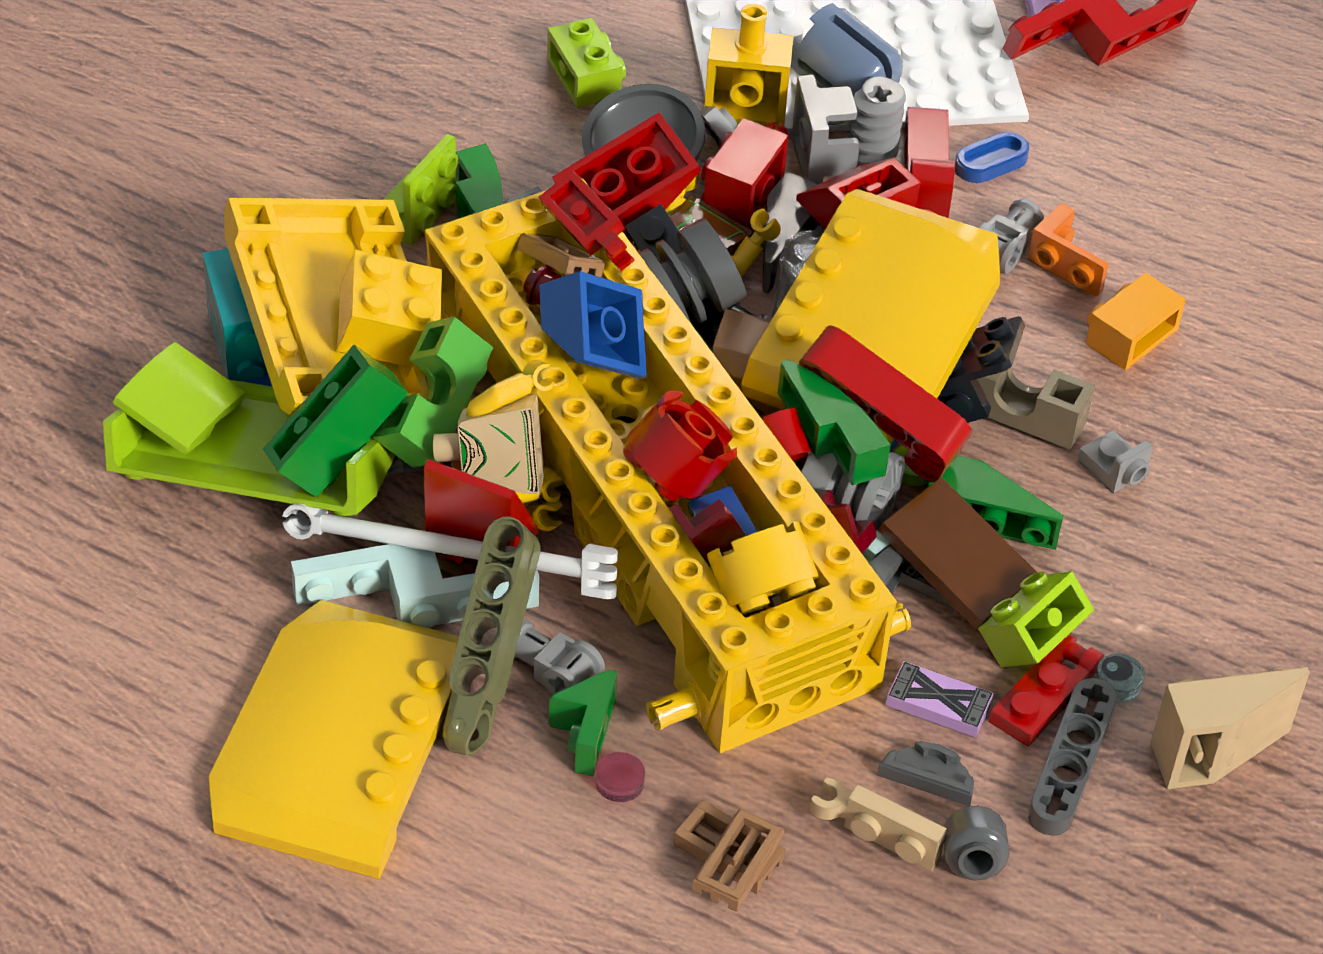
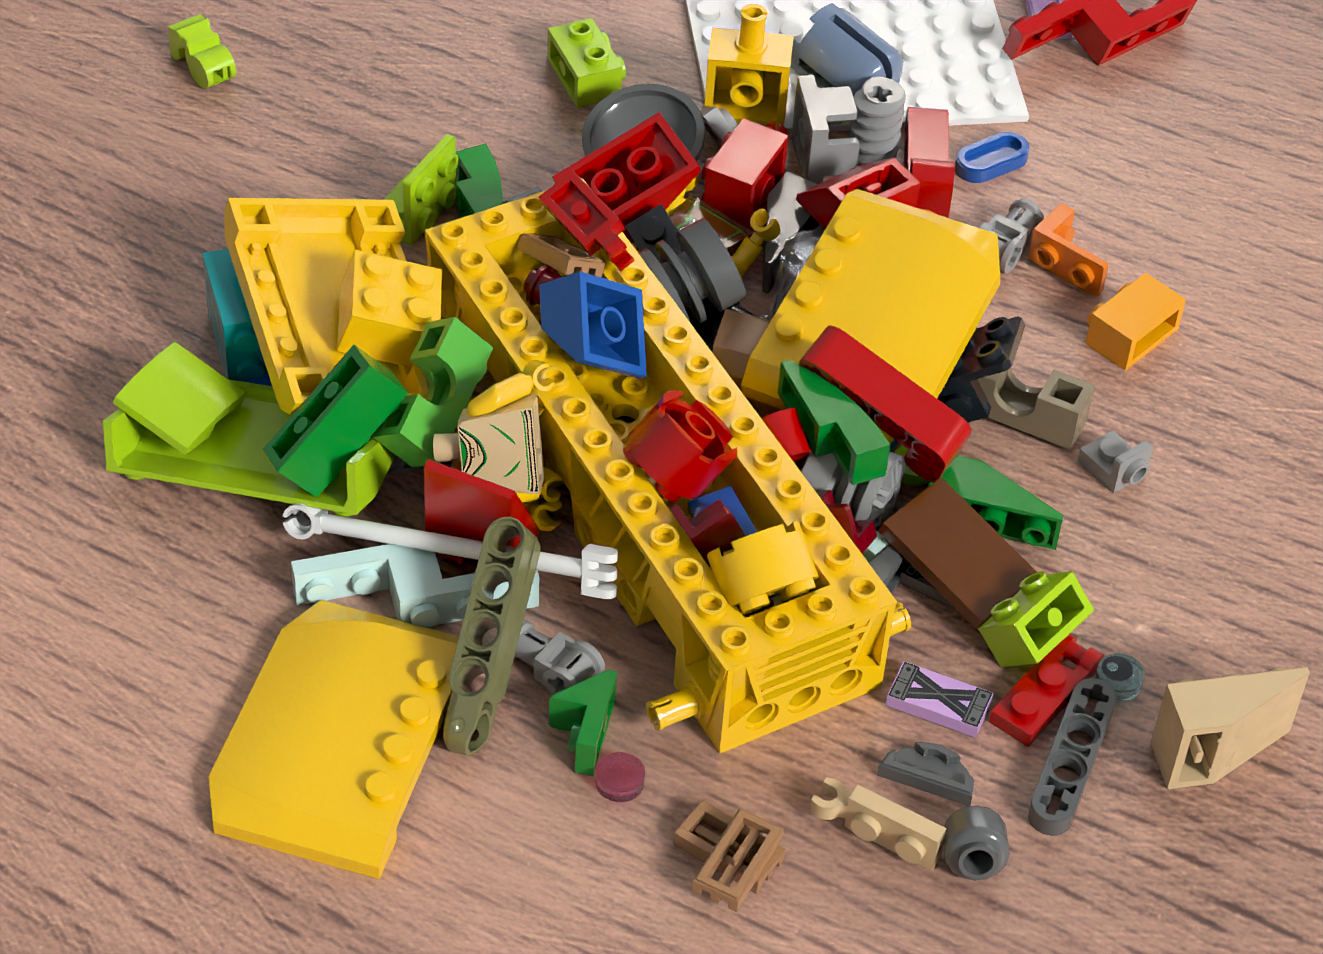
none -> lime leg [168,14,237,89]

